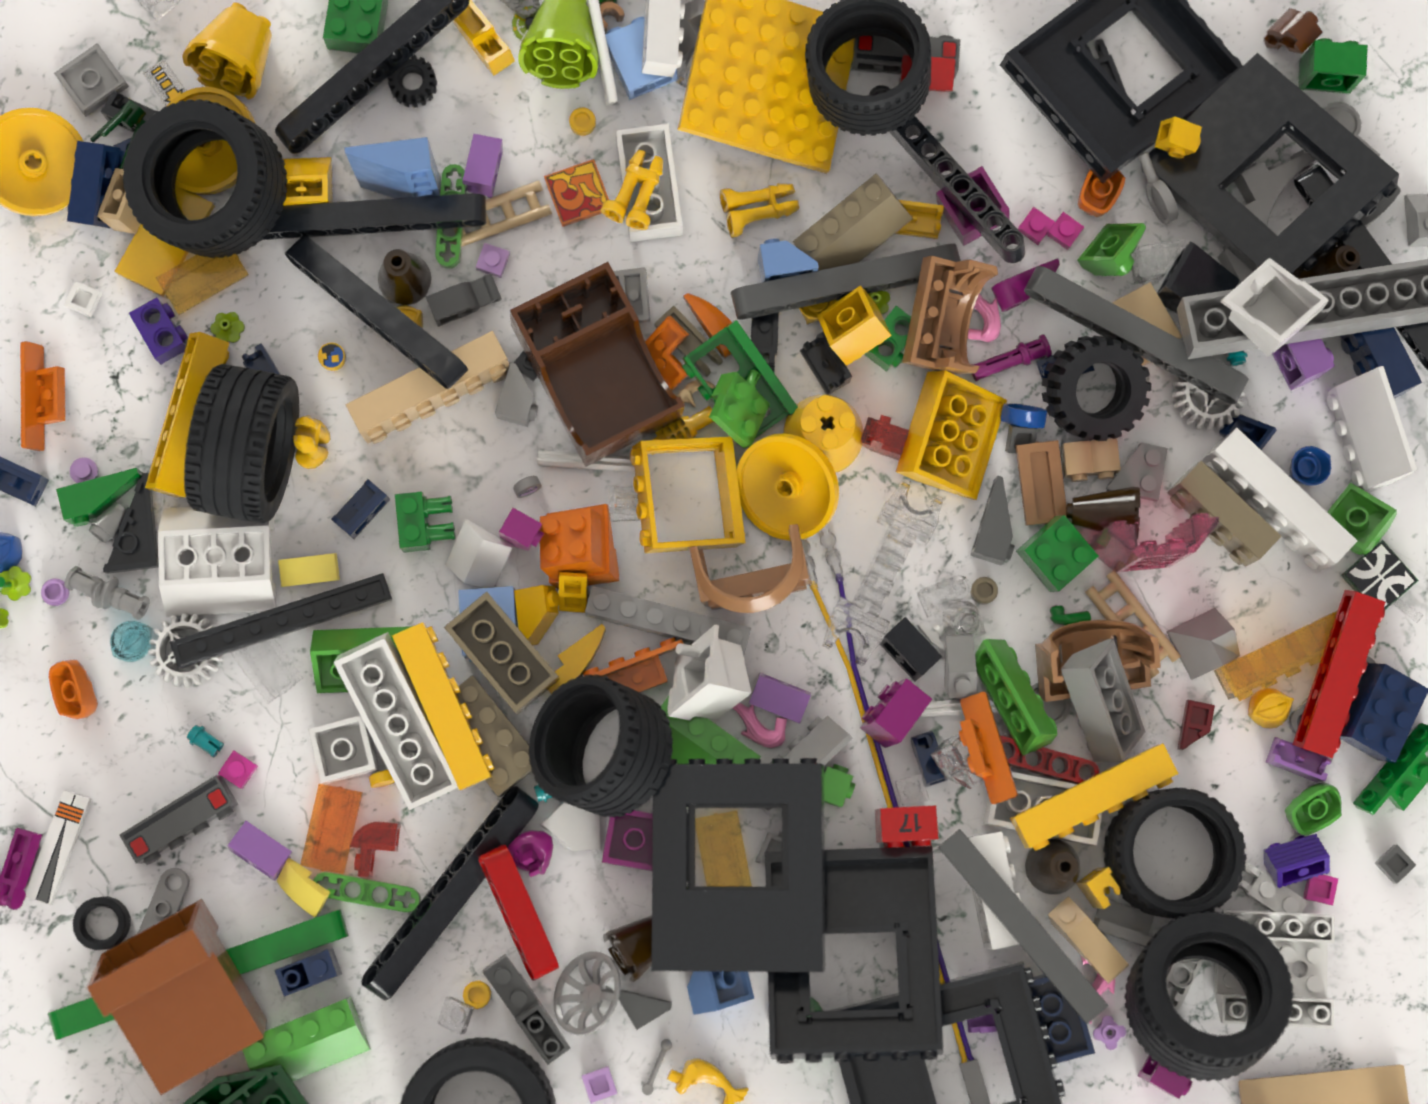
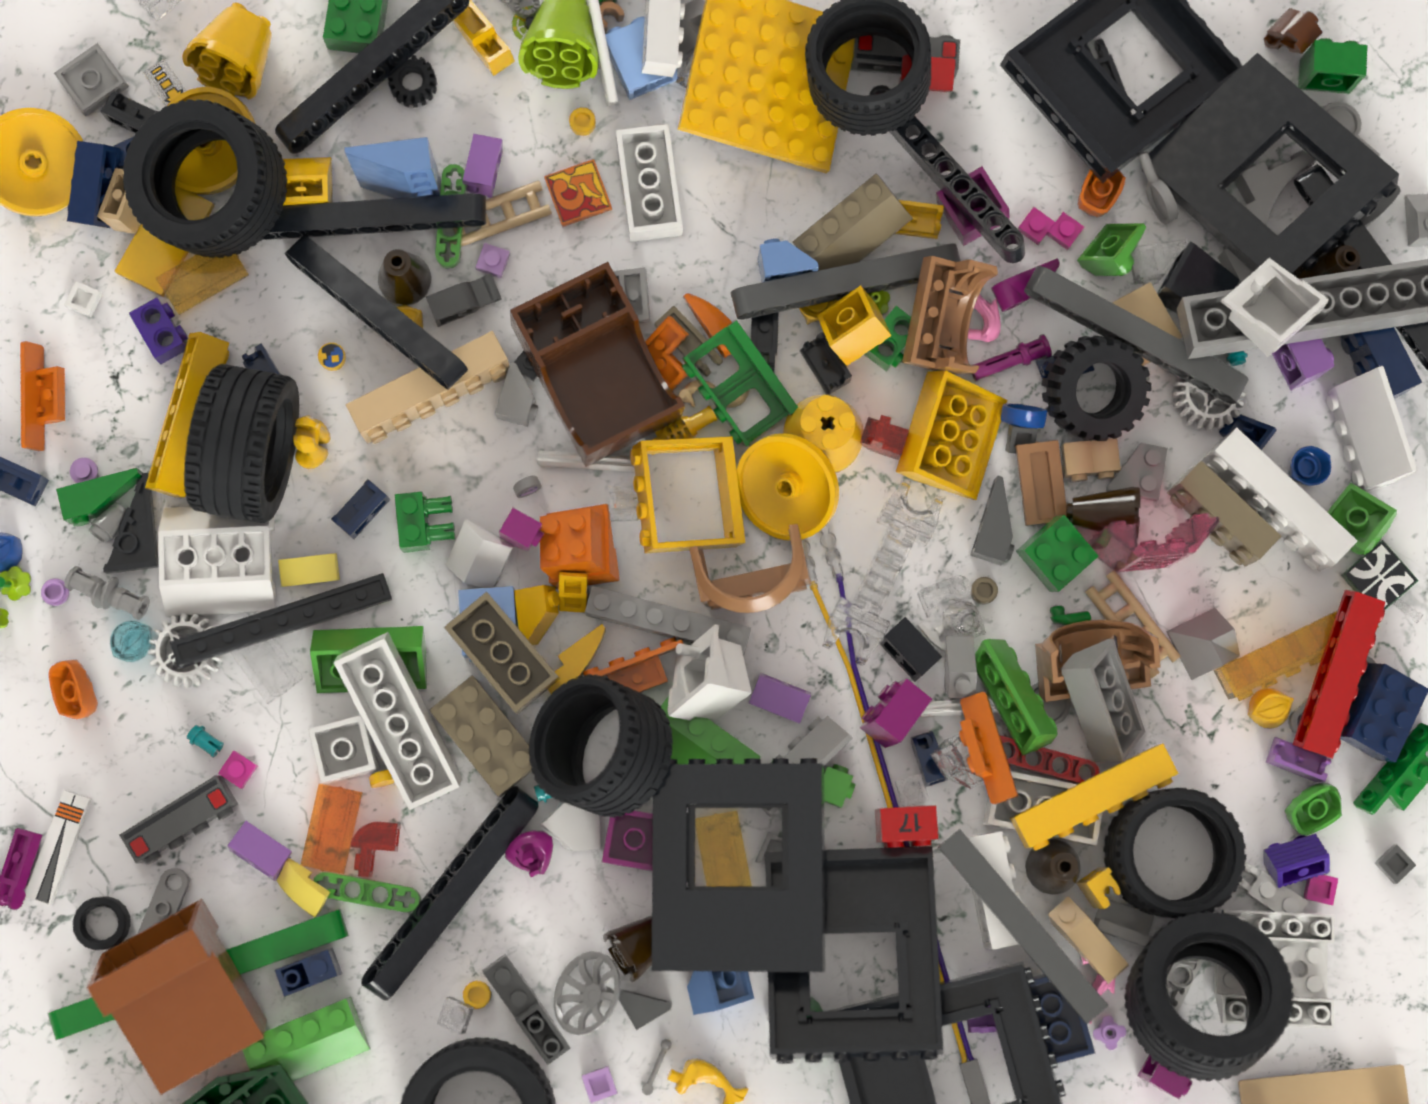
dark green plant [90,100,146,169] -> none
lime plant [210,312,245,343] -> none
yellow brick [392,622,495,790] -> none
red beam [478,844,559,981] -> none
yellow piece [600,150,663,230] -> none
bright green plate [709,370,770,449] -> none
yellow piece [719,183,800,238] -> none
bright pink piece [732,703,787,748] -> none
yellow brick [1155,117,1202,158] -> none
dark red tile [1178,700,1215,750] -> none

